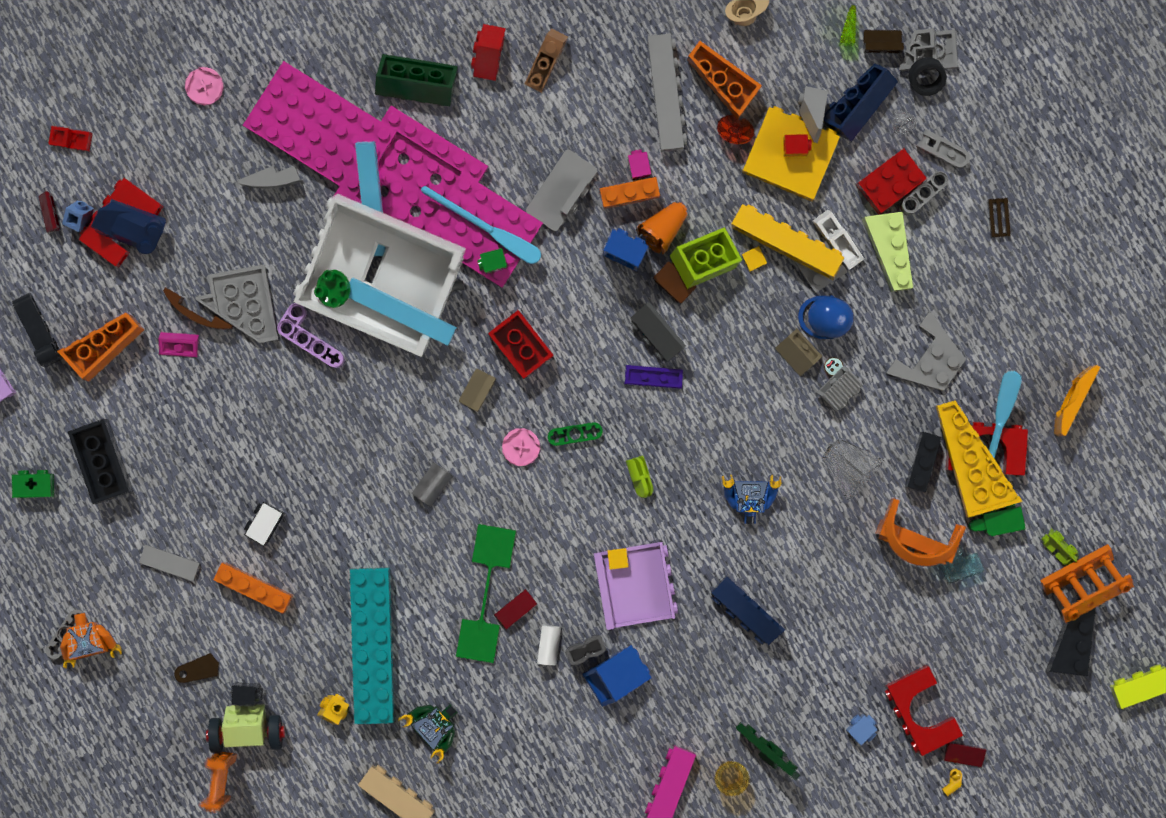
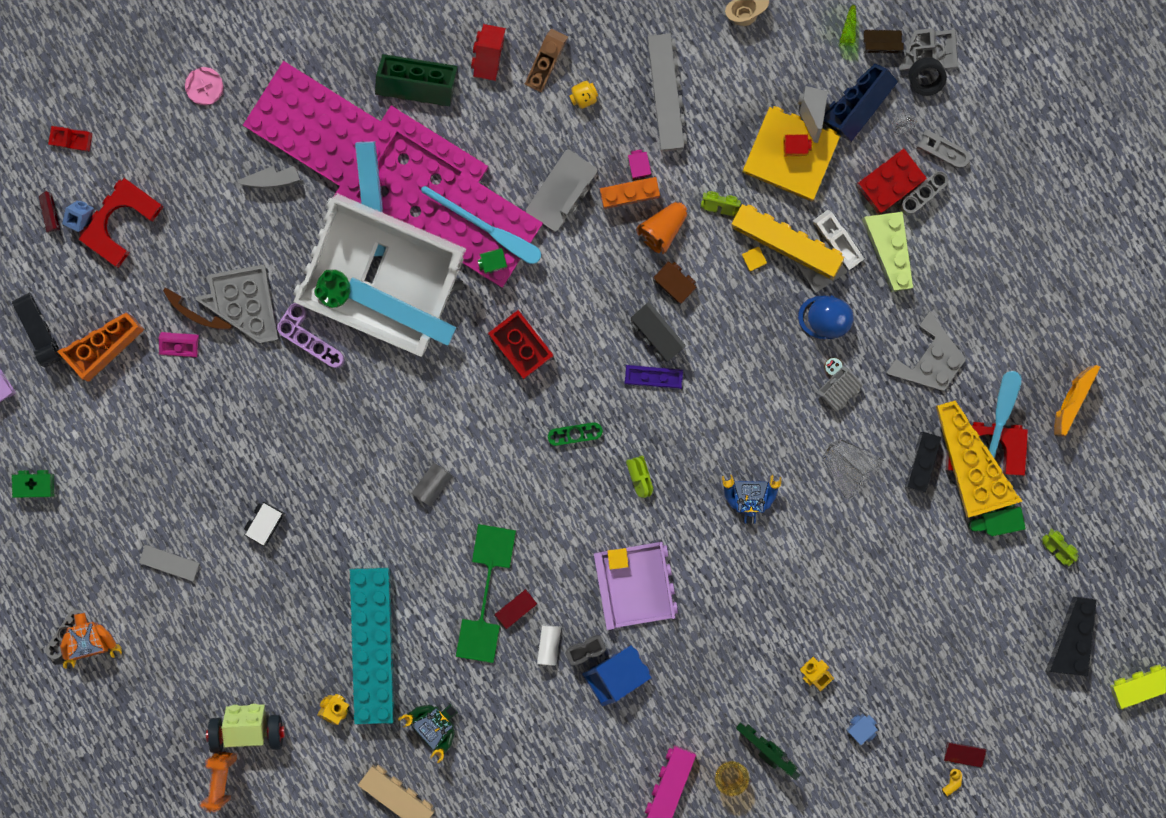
black brick [67,419,133,504] -> none
dark blue slope [91,199,166,254] -> none
dark brown piece [174,653,219,683] -> none
orange brick [213,562,294,613] -> none
black brick [231,682,263,706] -> none
dark tan panel [459,368,496,412] -> none
bright pink tile [502,428,540,466] -> none
blue brick [603,228,648,272] -> none
lime brick [670,227,742,289] -> none
orange wedge [687,41,762,120] -> none
dark blue wedge [711,576,786,646] -> none
clear red dish [717,115,754,145] -> none
dark tan panel [775,328,823,376] -> none
orange piece [875,498,966,566] -> none
red arch [884,665,964,756] -> none
clear light blue plate [941,545,984,584] -> none
dark brown tile [988,198,1011,238] -> none
orange fence [1040,544,1134,623] -> none
none -> yellow head [569,81,599,109]
none -> lime hinge [700,191,741,217]
none -> yellow brick [800,657,834,692]

